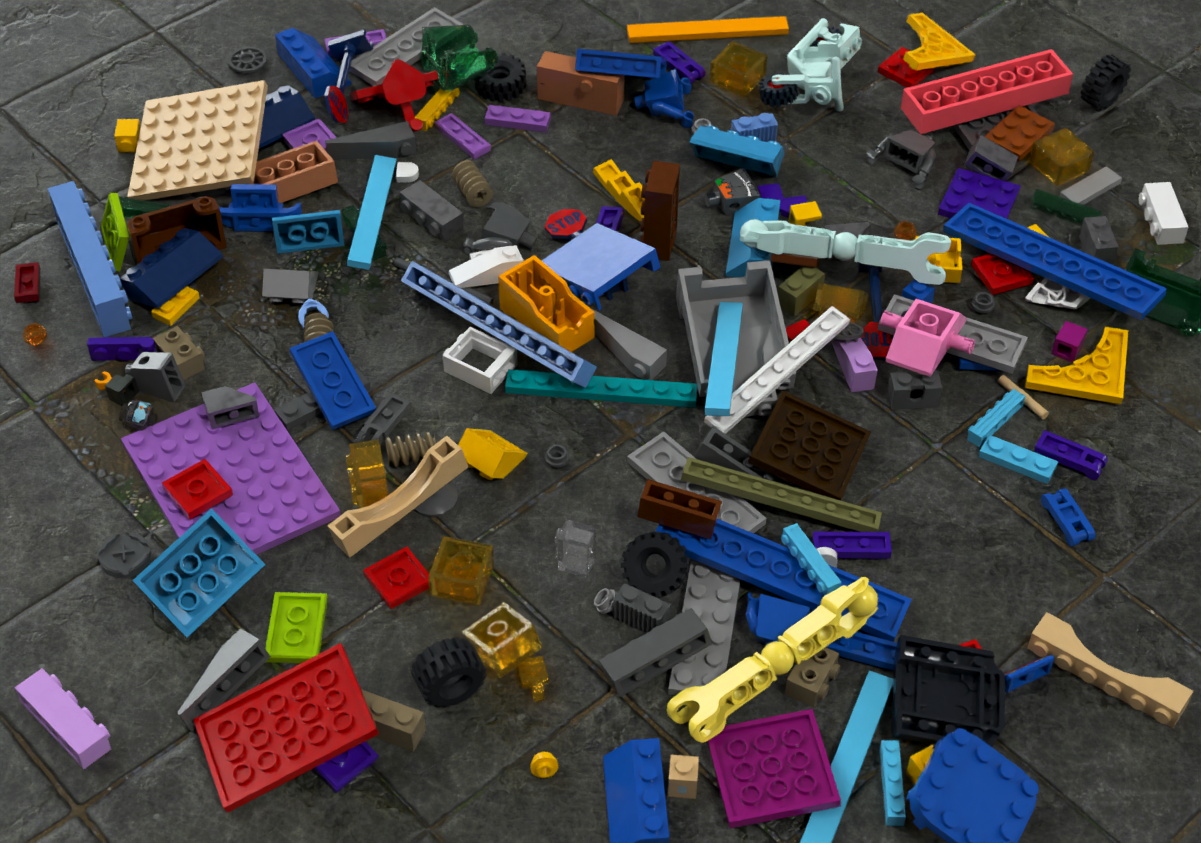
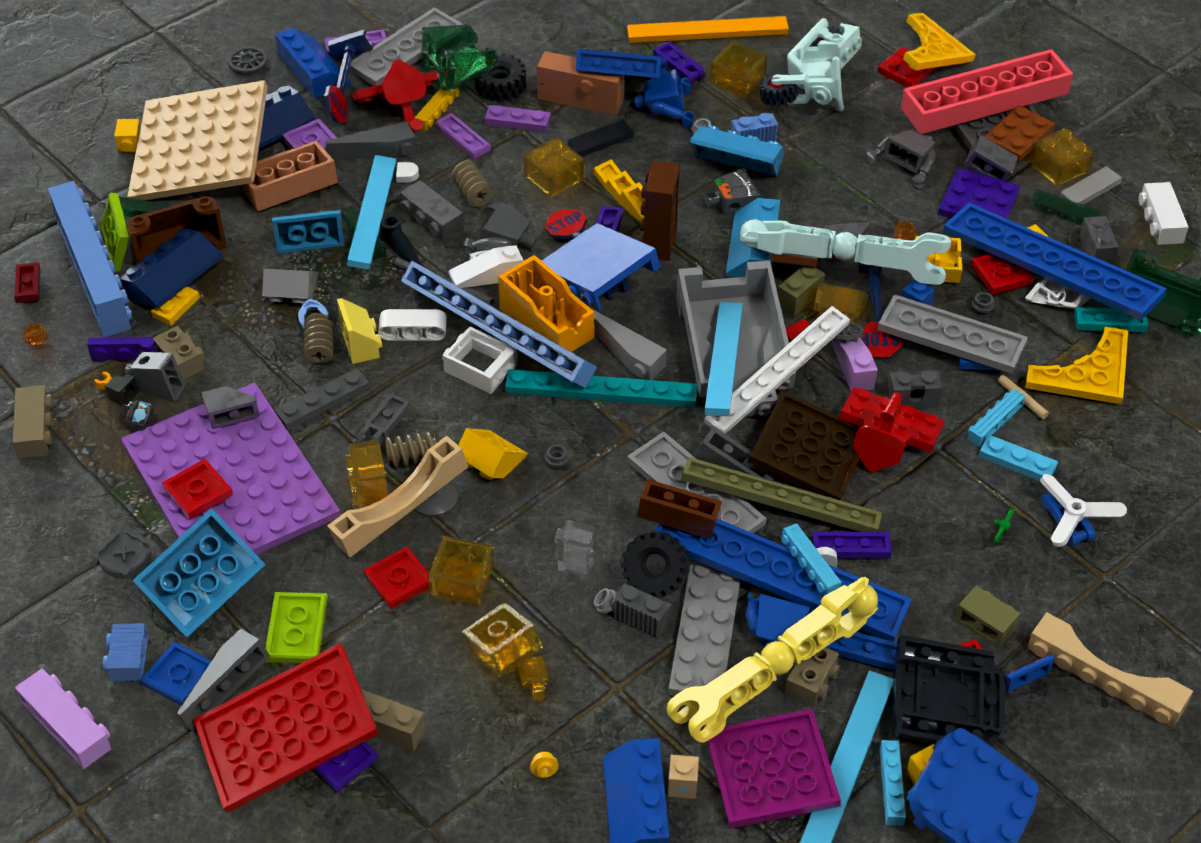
blue plate [219,184,302,231] -> none
blue plate [289,331,376,430] -> none
black tyre [411,637,487,708] -> none
dark grey brick [599,608,712,697] -> none
dark purple tile [757,183,807,218] -> none
yellow panel [789,201,822,226] -> none
bright pink slope [880,299,975,377] -> none
dark purple plate [1034,430,1108,480] -> none
magenta brick [1051,321,1088,363] -> none
black tyre [1080,54,1131,111] -> none
none -> dark tan brick [13,385,53,459]
none -> medium blue brick [103,623,149,682]
none -> blue tile [141,642,211,706]
none -> light yellow slope [337,298,382,364]
none -> white beam [378,309,447,341]
none -> black piece [381,215,422,266]
none -> clear yellow brick [523,137,584,197]
none -> black tile [568,120,634,158]
none -> red plate [839,387,945,472]
none -> olive brick [955,586,1021,648]
none -> green piece [993,508,1015,545]
none -> white piece [1040,474,1127,547]
none -> teal plate [1074,307,1148,333]

